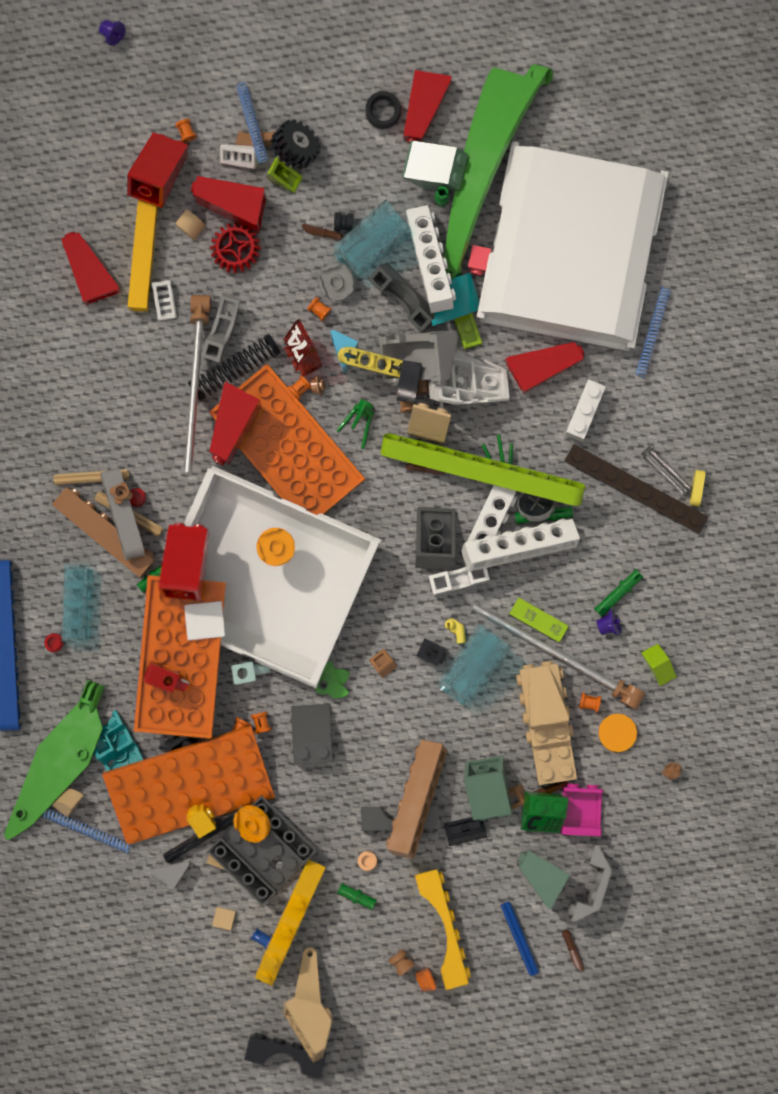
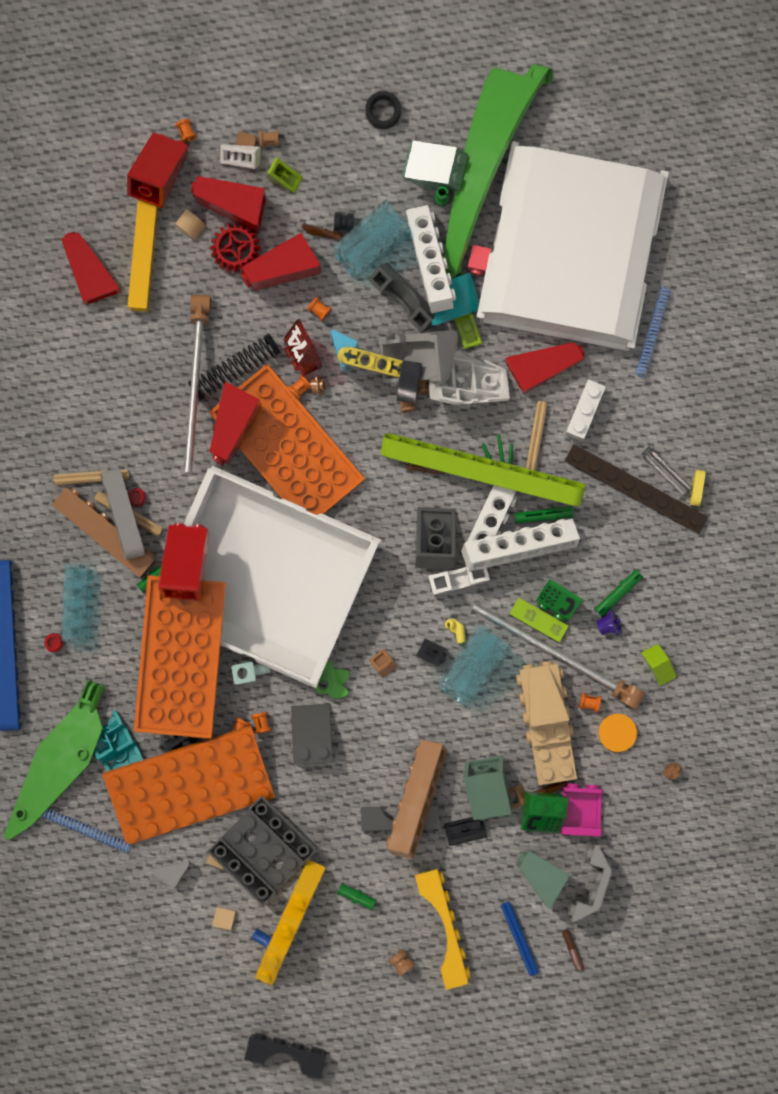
tan brick [52,789,83,818] -> none
dark purple piece [99,20,126,46] -> none
medium nougat plate [110,482,132,504] -> none
red torso [143,661,189,693] -> none
white slope [152,280,177,321] -> none
black axle [163,806,243,863] -> none
white sticker [184,601,225,640] -> none
yellow brick [187,804,216,838] -> none
light grey arch [201,293,241,362] -> none
light orange tile [233,805,271,843] -> none
light blue piece [237,82,268,164] -> none
light orange tile [256,527,296,566] -> none
black wheel [271,119,321,170] -> none
tan slope [283,947,333,1063] -> none
light grey tile [318,262,356,301] -> none
green plant [336,399,374,449] -> none
light nougat tile [358,851,377,871] -> none
red slope [403,70,452,144] -> none
tan slope [407,403,451,445] -> none
orange slope [415,967,436,991] -> none
tile [517,493,556,521] -> none
none -> red slope [241,233,322,291]
none -> tan axle [526,401,547,471]
none -> green slope [536,579,583,622]

